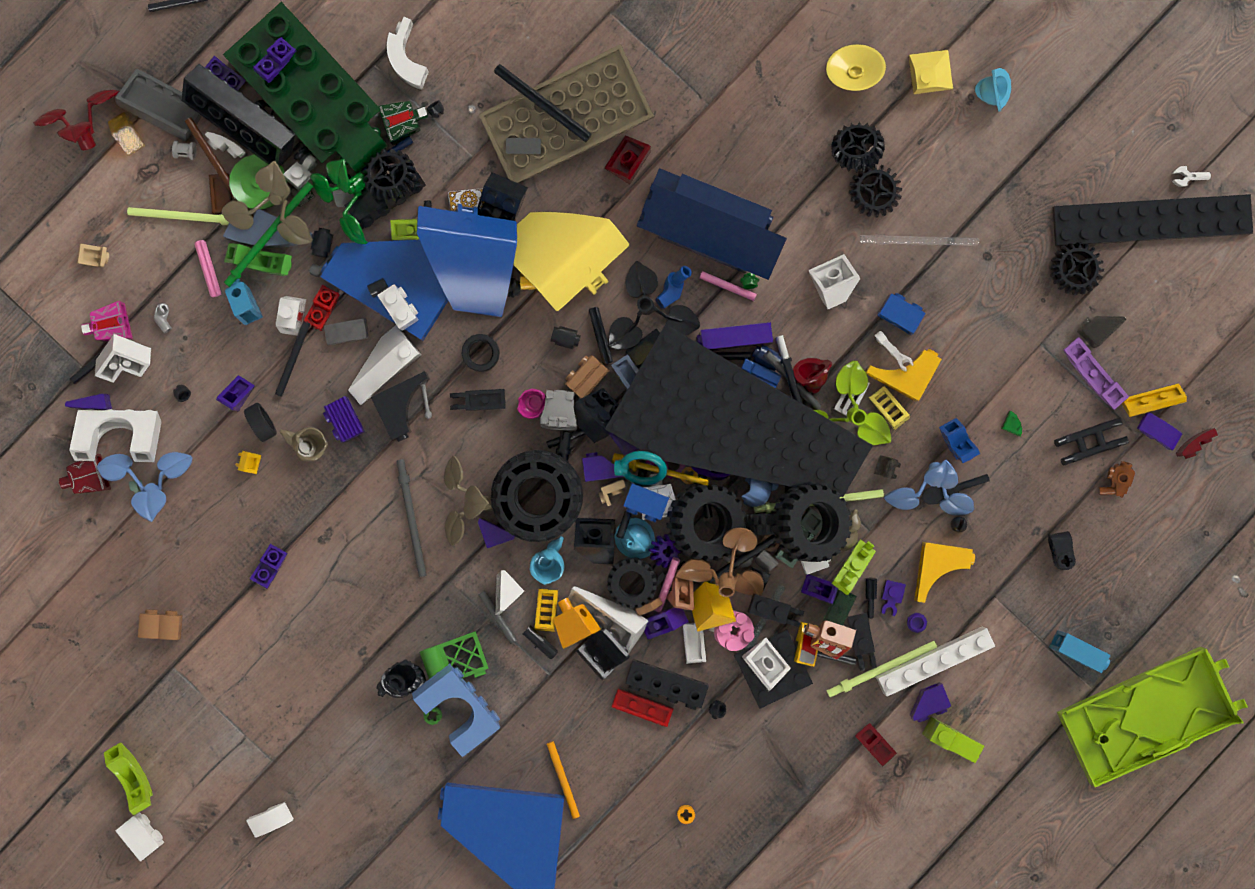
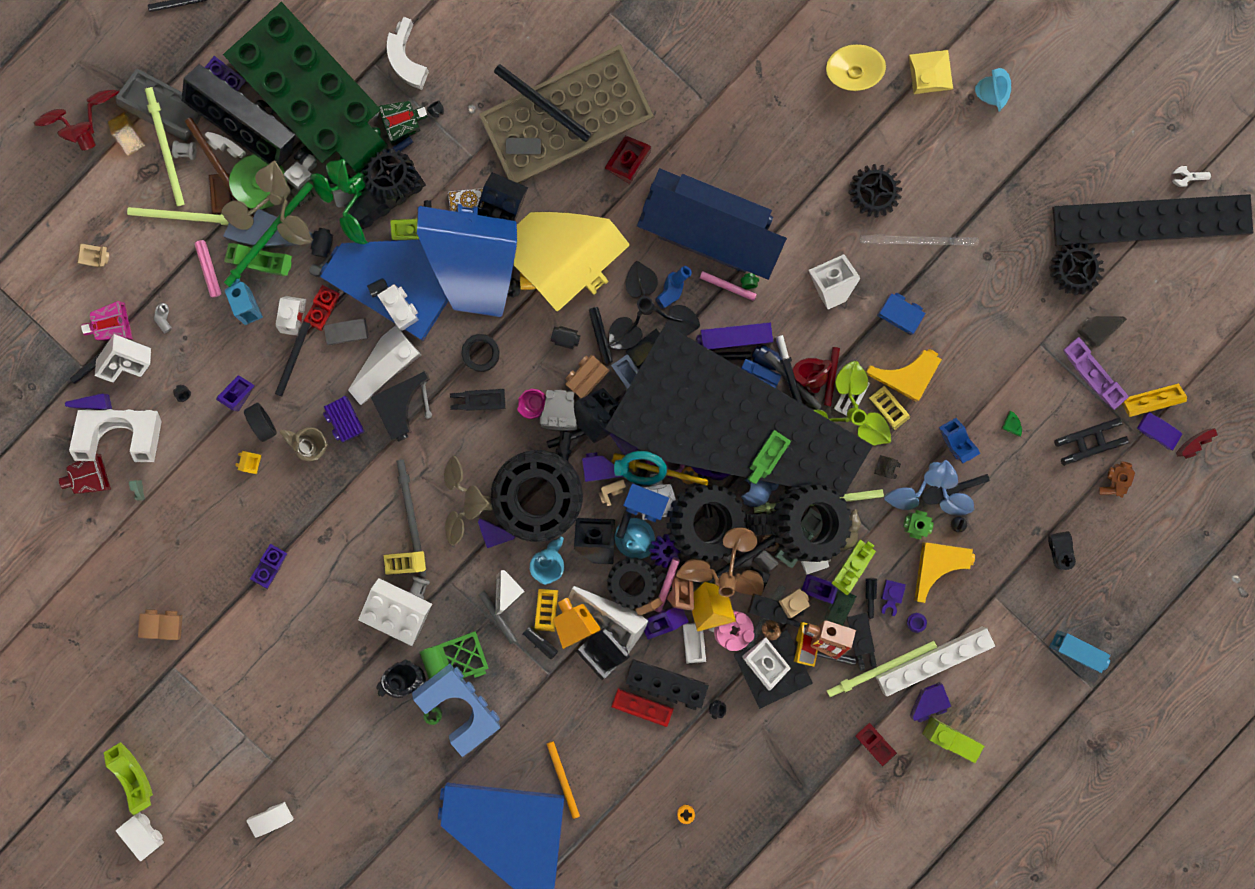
medium blue plant [97,452,193,522] -> none
dark purple slope [253,37,296,83] -> none
black gear [831,121,885,173] -> none
white piece [875,331,913,371] -> none
lime piece [1057,647,1248,787] -> none
none -> yellowish green bar [145,87,185,206]
none -> white brick [358,578,432,646]
none -> light yellow slope [384,551,426,575]
none -> light grey bush [408,576,430,600]
none -> bright green hinge [748,430,791,484]
none -> medium nougat bush [762,620,781,640]
none -> tan bracket [779,589,810,618]
none -> dark red bar [824,347,840,407]
none -> bright green brick [903,510,934,540]

